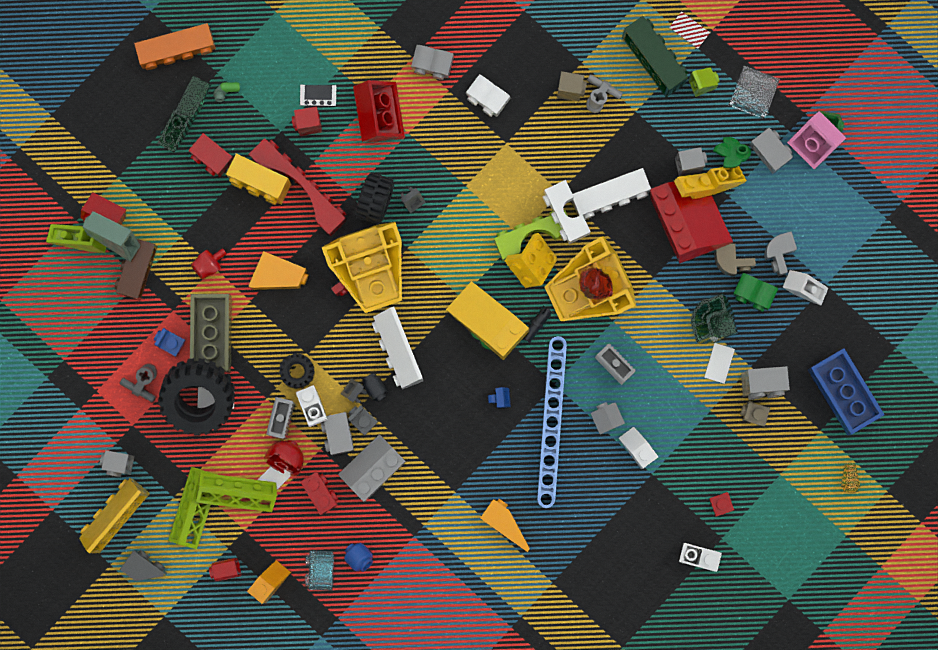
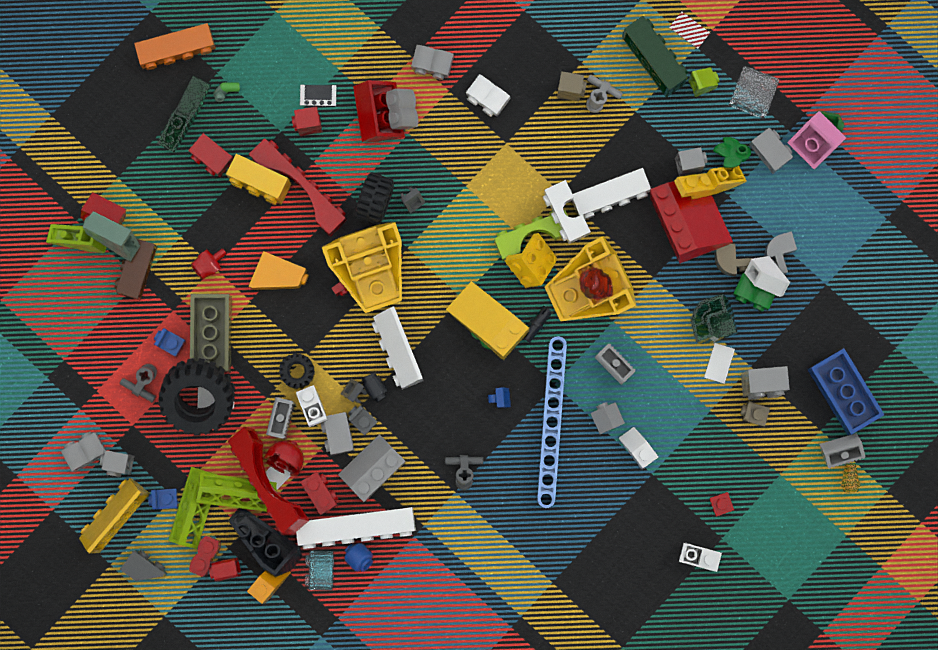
light orange slope [480,499,530,552] -> none
white slope [783,270,828,305] -> none
none -> light grey brick [61,431,107,472]
none -> blue bracket [148,489,178,510]
none -> red brick [189,536,221,577]
none -> red arch [228,427,309,535]
none -> black wedge [228,508,303,577]
none -> white brick [296,507,416,549]
none -> light grey brick [386,89,418,130]
none -> dark grey piece [445,455,483,490]
none -> white slope [745,256,790,297]
none -> light grey brick [820,433,865,469]

